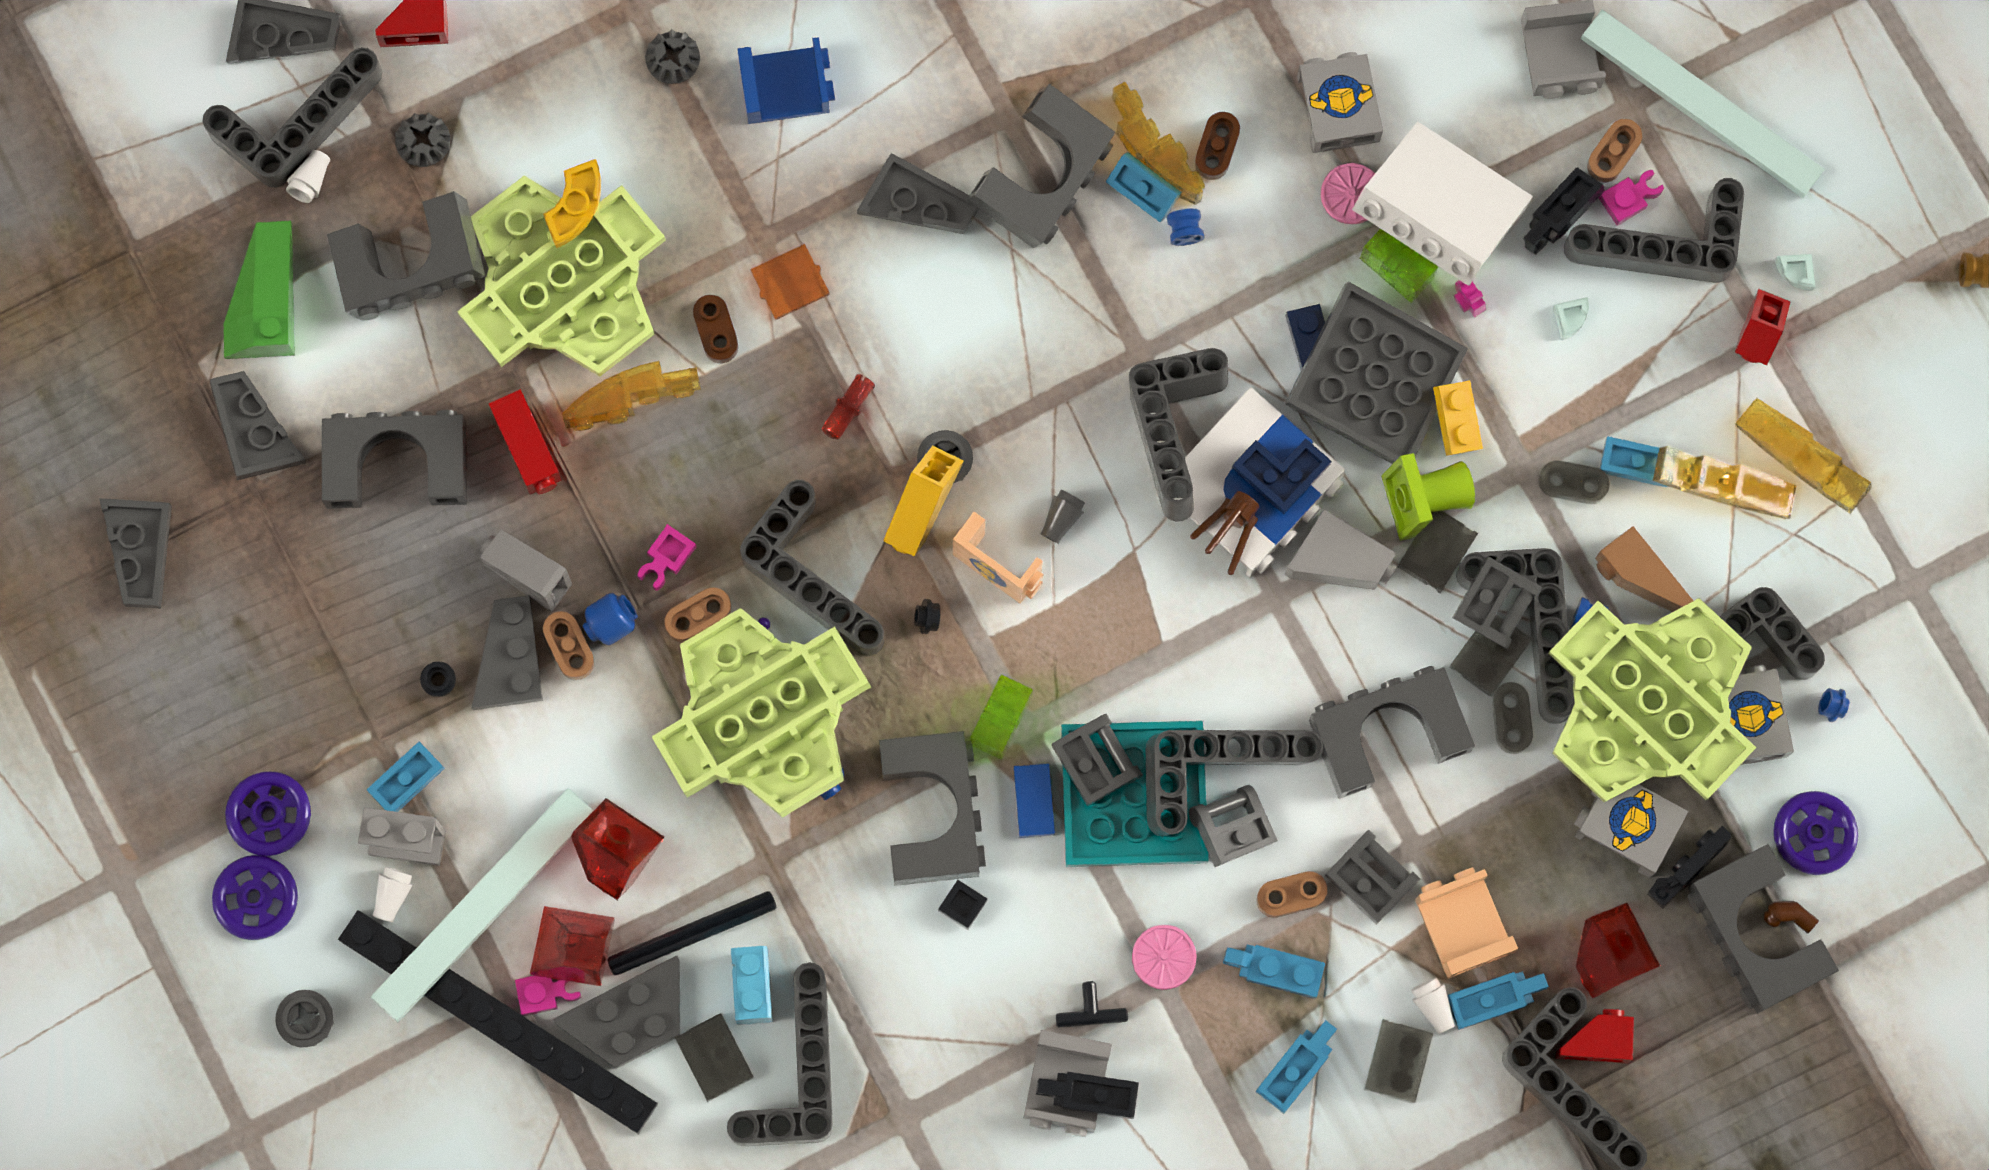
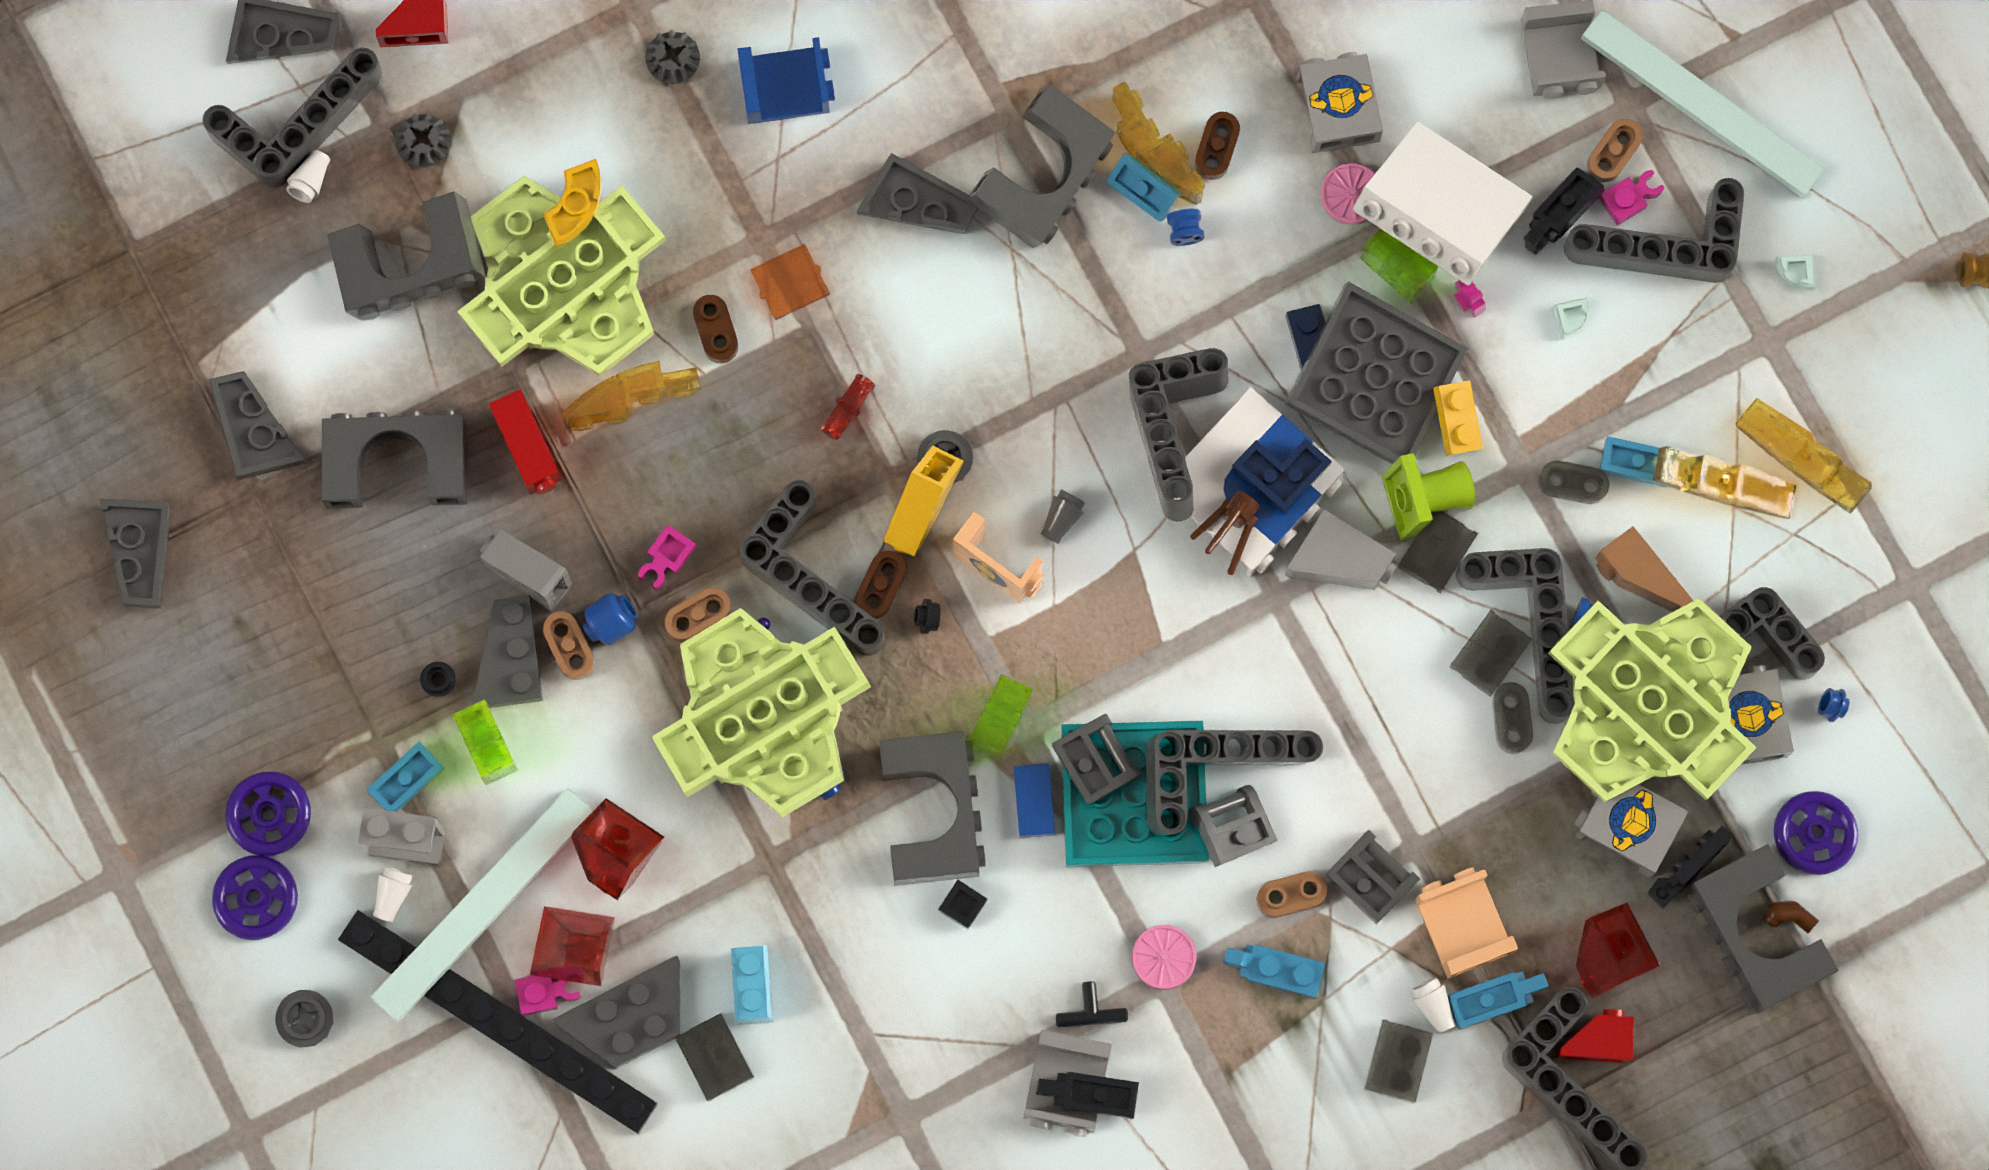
bright green wedge [223,221,295,359] -> none
black axle [607,891,777,975] -> none
dark grey beam [727,962,833,1147] -> none
dark azure hinge [1255,1020,1337,1114] -> none
dark grey arch [1309,666,1475,799] -> none
dark grey plate [1452,556,1542,649] -> none
red slope [1735,289,1791,366] -> none
none -> clear neon green brick [452,699,518,785]
none -> reddish brown plate [856,551,906,619]

